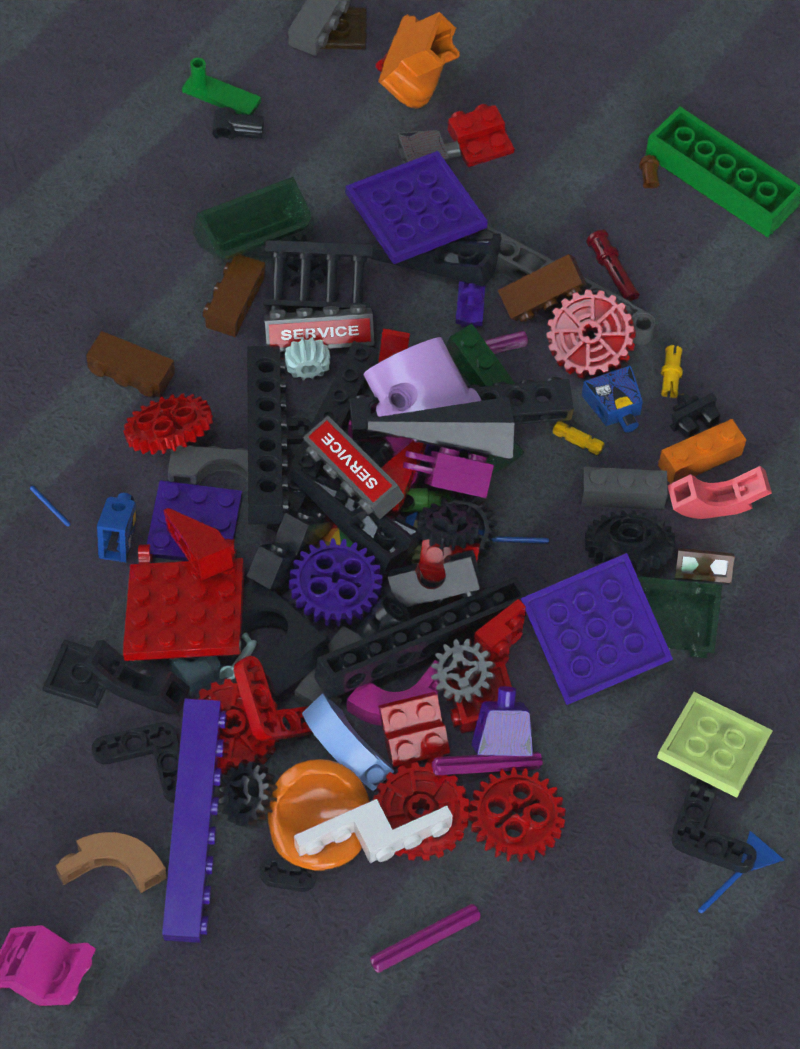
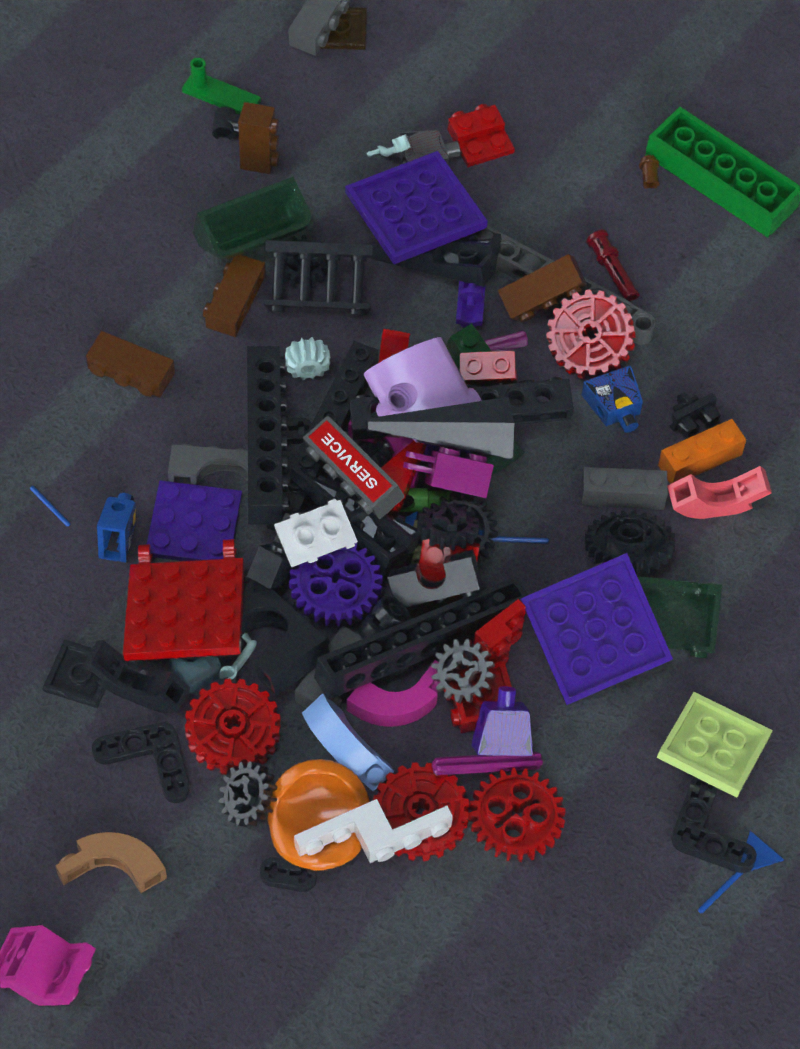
red gear [123,393,213,455] -> none
dark purple brick [162,699,227,943] -> none
red slope [163,508,235,580] -> none
red beam [234,656,313,742] -> none
brick [264,304,374,351] -> none
magenta axle [370,904,481,972] -> none
orange piece [376,12,460,109] -> none
plate [378,691,450,769] -> none
yellow axle [552,421,605,455] -> none
yellow pin [661,345,683,398] -> none
piece [675,548,735,583] -> none
none -> reddish brown brick [238,102,280,174]
none -> white piece [274,499,358,568]
none -> light aqua piece [367,134,411,157]
none -> bracket [460,351,518,385]

